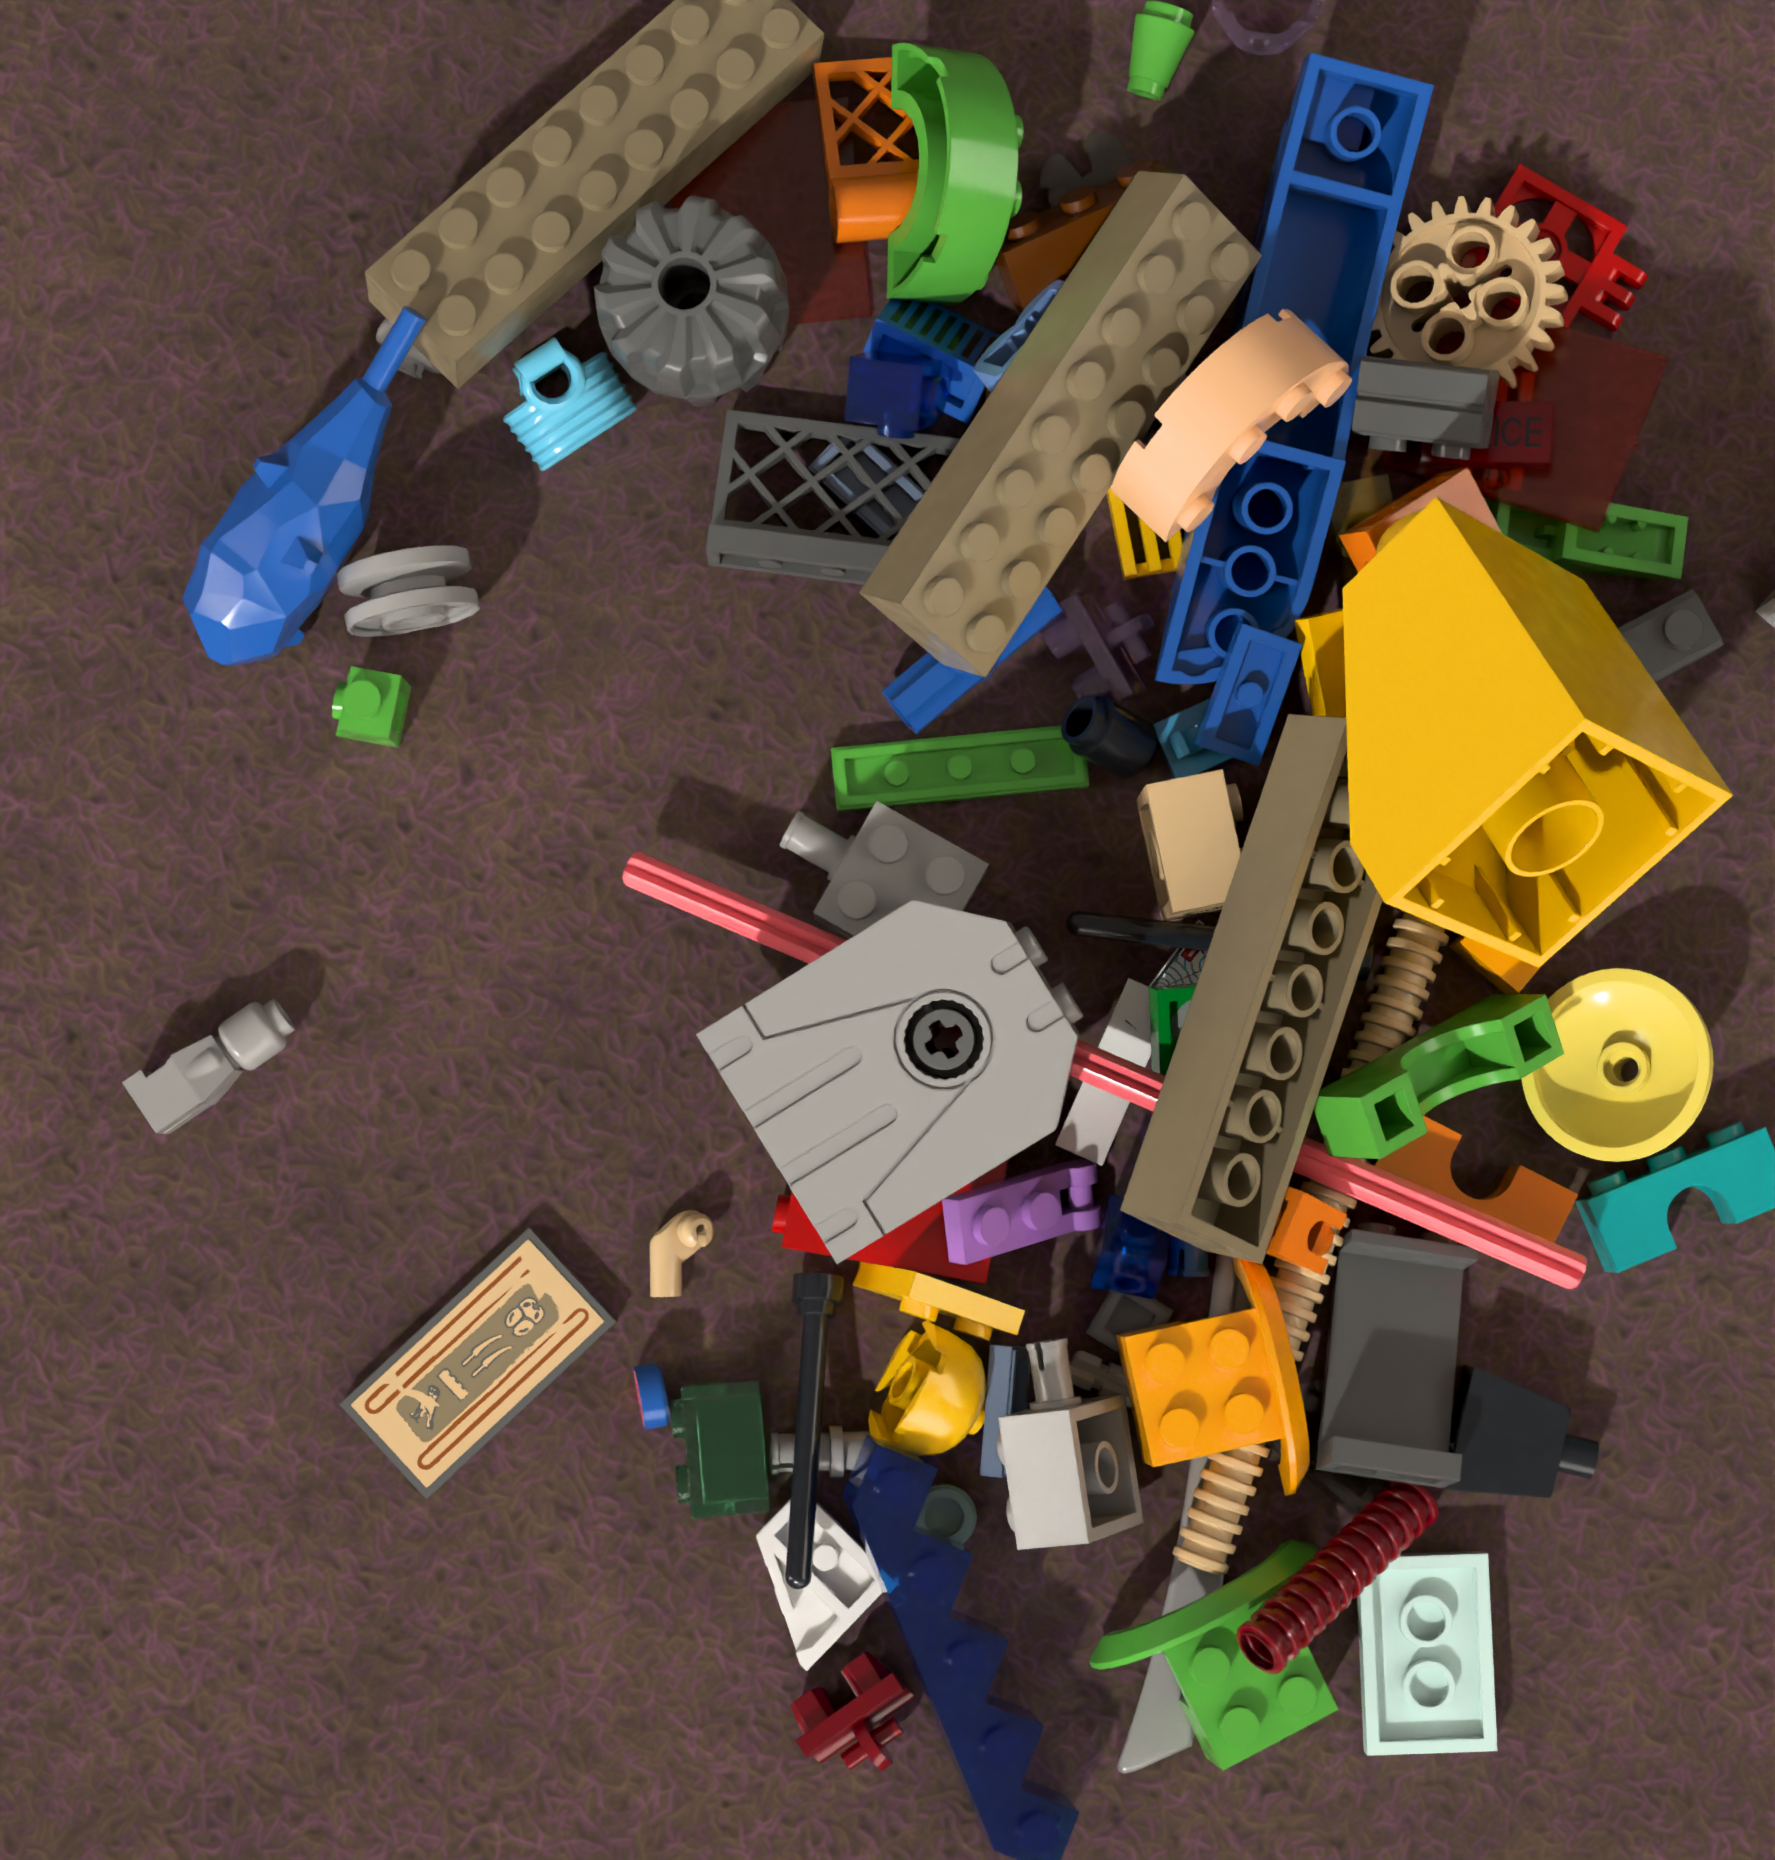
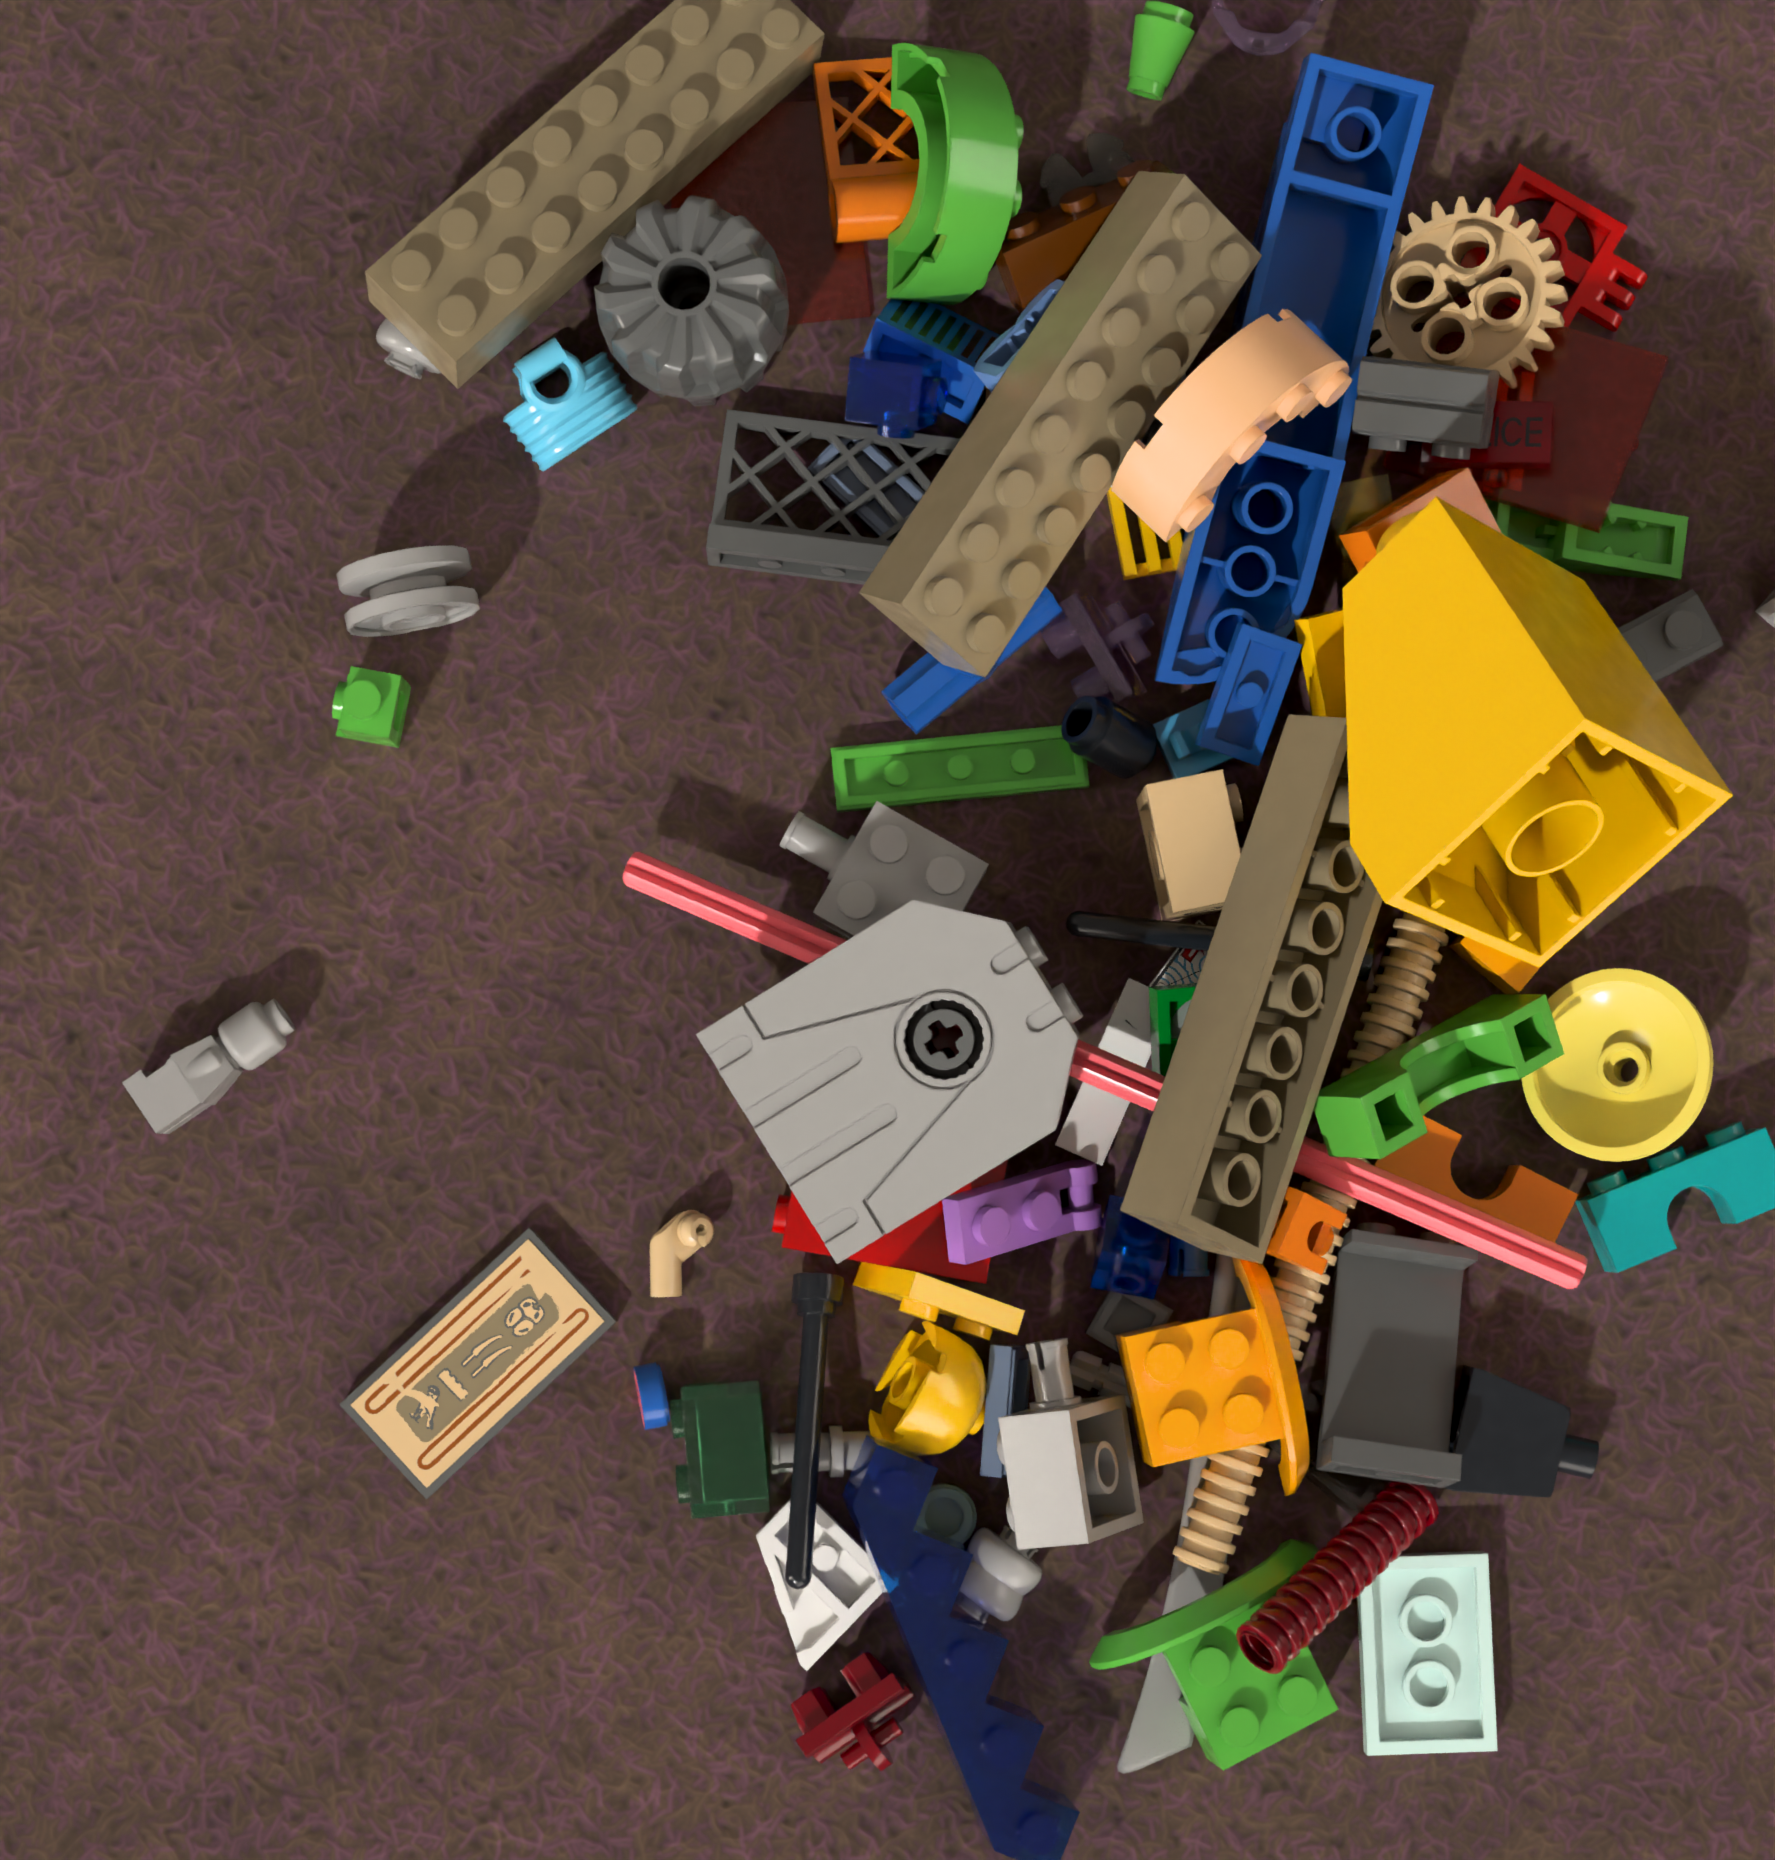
blue piece [182,306,427,666] -> none
none -> light grey piece [947,1525,1043,1624]

